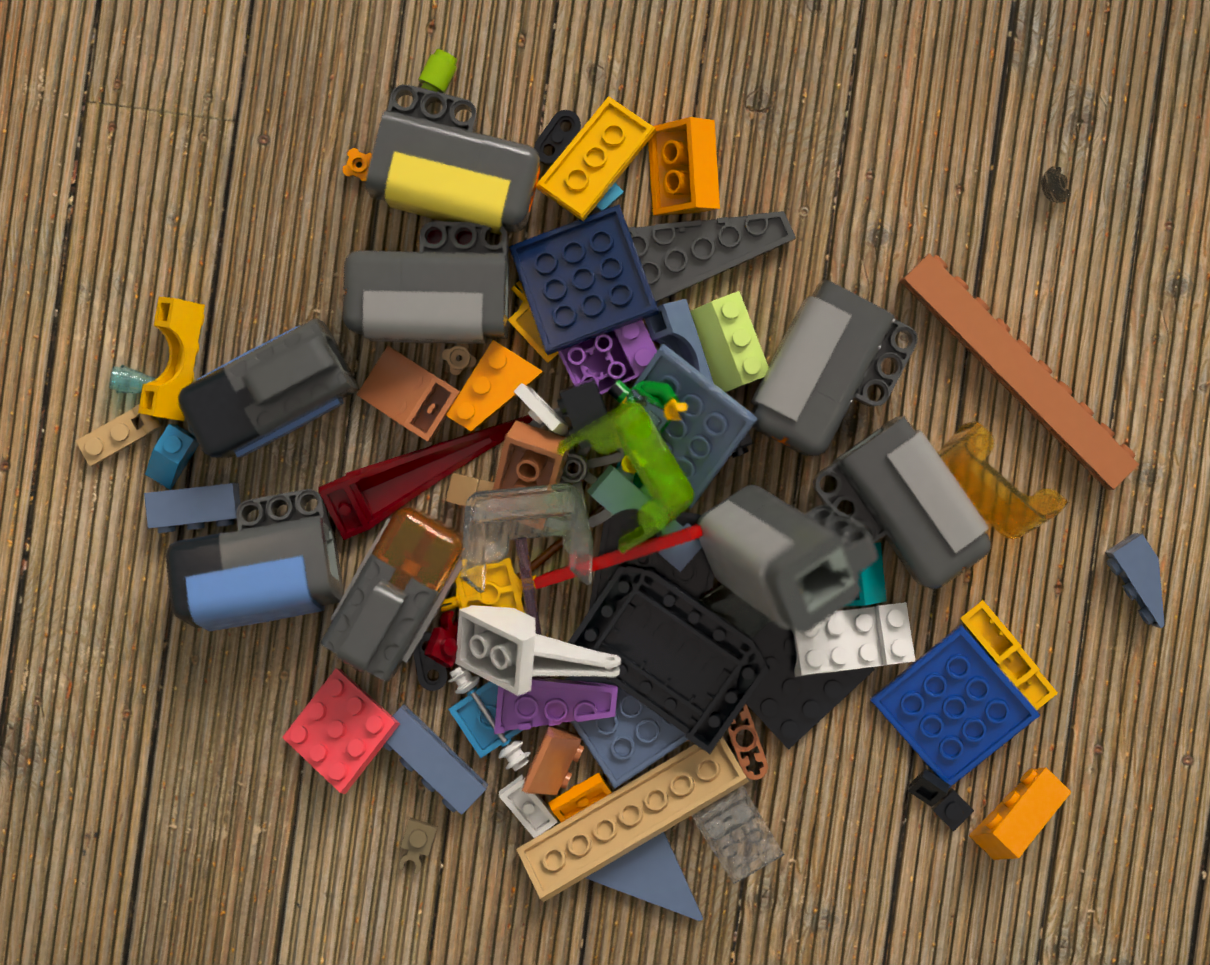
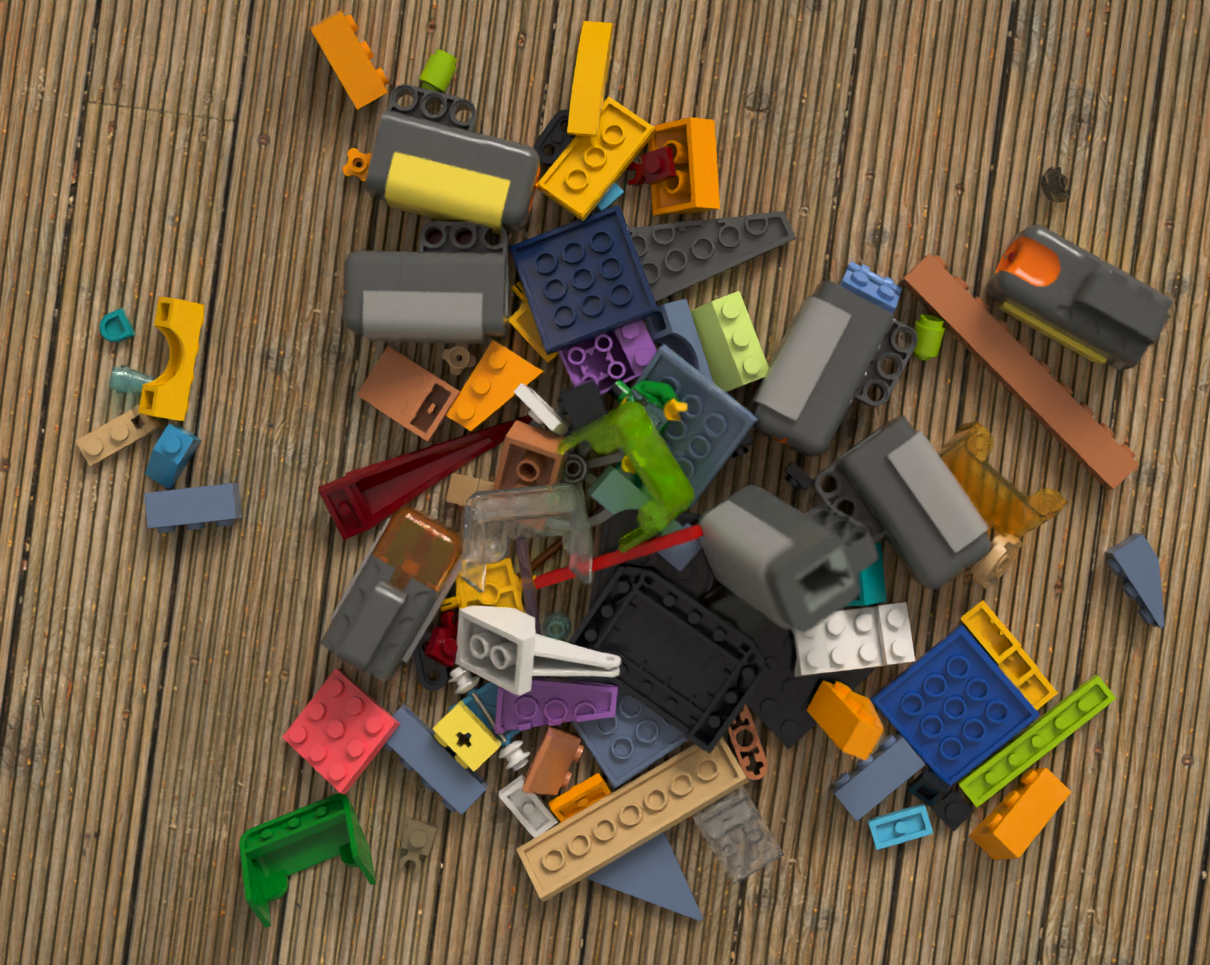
piece [165,489,344,632] -> none
piece [178,318,360,458] -> none
none -> teal tile [99,308,136,343]
none -> green windscreen [239,794,376,928]
none -> light orange wedge [310,10,390,110]
none -> light yellow brick [432,700,502,771]
none -> clear light blue cone [542,613,572,641]
none -> yellow slope [567,21,613,137]
none -> dark red plate [626,146,677,186]
none -> black plate [783,462,814,490]
none -> light orange wedge [806,680,884,760]
none -> sand blue brick [831,733,926,821]
none -> medium blue plate [839,261,903,314]
none -> medium azure plate [867,803,933,850]
none -> lime brick [913,314,945,361]
none -> lime plate [957,674,1117,808]
none -> tan plate [970,534,1022,588]
none -> dark grey piece [987,225,1173,371]

